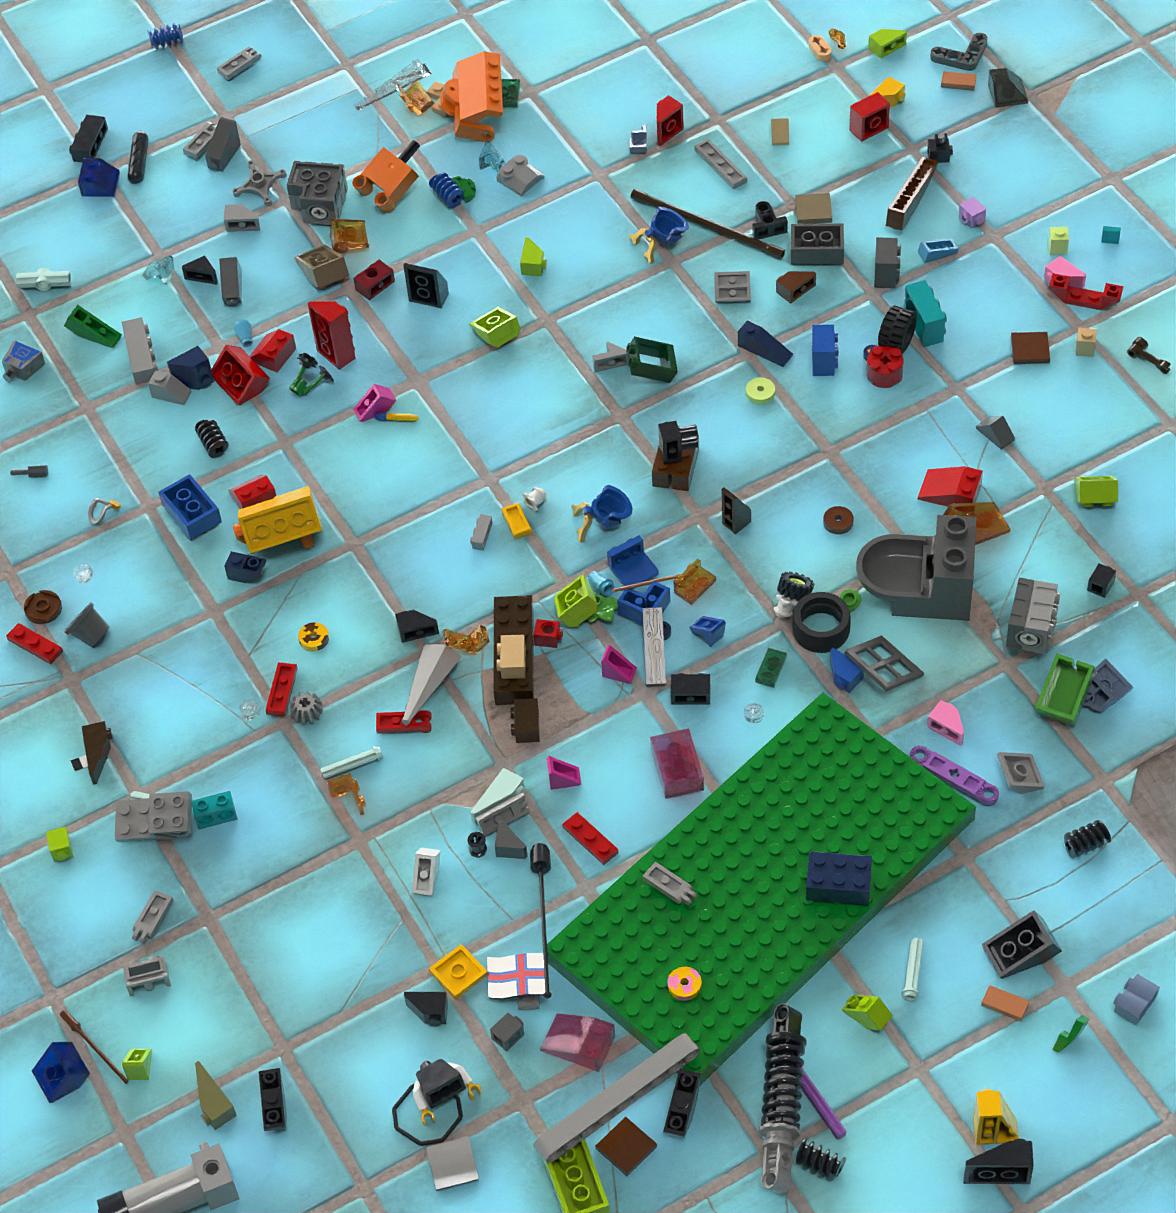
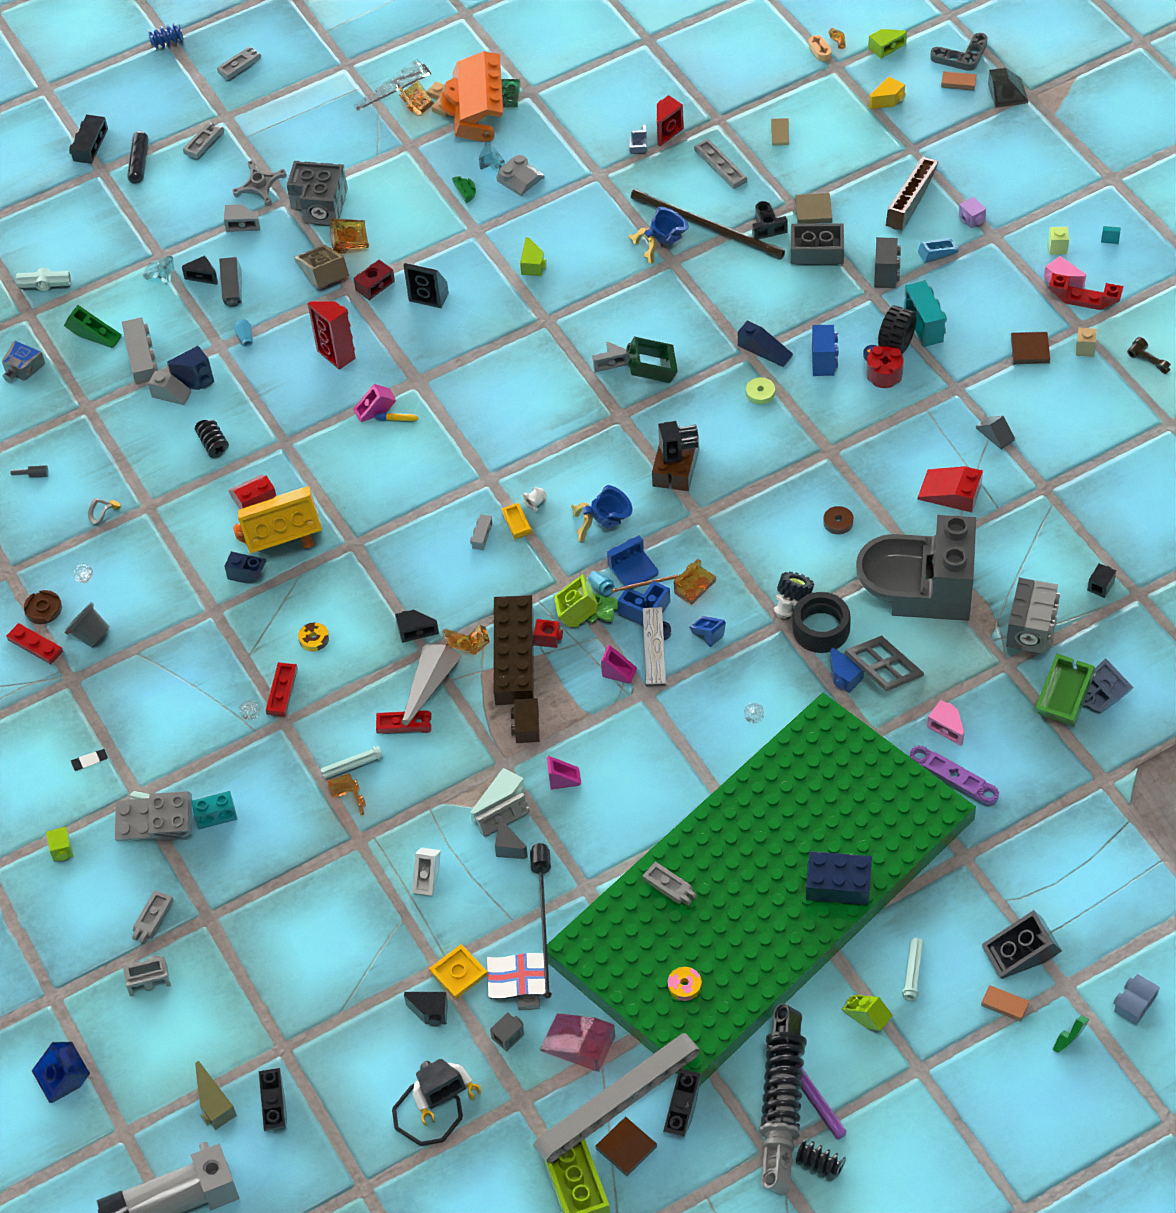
reddish brown piece [60,1010,129,1084] -> none
clear blue slope [78,158,120,197] -> none
dark brown slope [81,721,113,785] -> none
lime slope [122,1049,152,1080] -> none
blue brick [158,474,222,540] -> none
dark grey slope [205,117,241,172] -> none
red slope [211,345,270,405] -> none
red slope [249,329,296,373] -> none
plant [289,353,334,396] -> none
light grey gear [289,691,323,725] -> none
orange piece [352,140,420,213] -> none
light grey slope [426,1137,479,1190] -> none
blue piece [429,172,464,208] -> none
black bush [467,832,487,858] -> none
lime slope [469,307,521,348] -> none
tan brick [497,635,526,679] -> none
red plate [562,812,619,865] -> none
clear pink brick [650,728,704,799] -> none
black brick [671,673,711,705] -> none
light grey slope [714,271,751,303] -> none
slope [721,487,751,534] -> none
clear green plate [755,648,787,688] -> none
reddish brown slope [776,271,816,304] -> none
bright green animal [840,589,862,612] -> none
red brick [849,92,890,142] -> none
black brick [927,133,953,163] -> none
clear orange slope [943,502,1011,545] -> none
black slope [963,1139,1034,1184] -> none
yellow wedge [973,1089,1019,1145] -> none
light grey slope [997,752,1045,794] -> none
black piece [1064,820,1111,859] -> none
lime slope [1075,476,1118,507] -> none

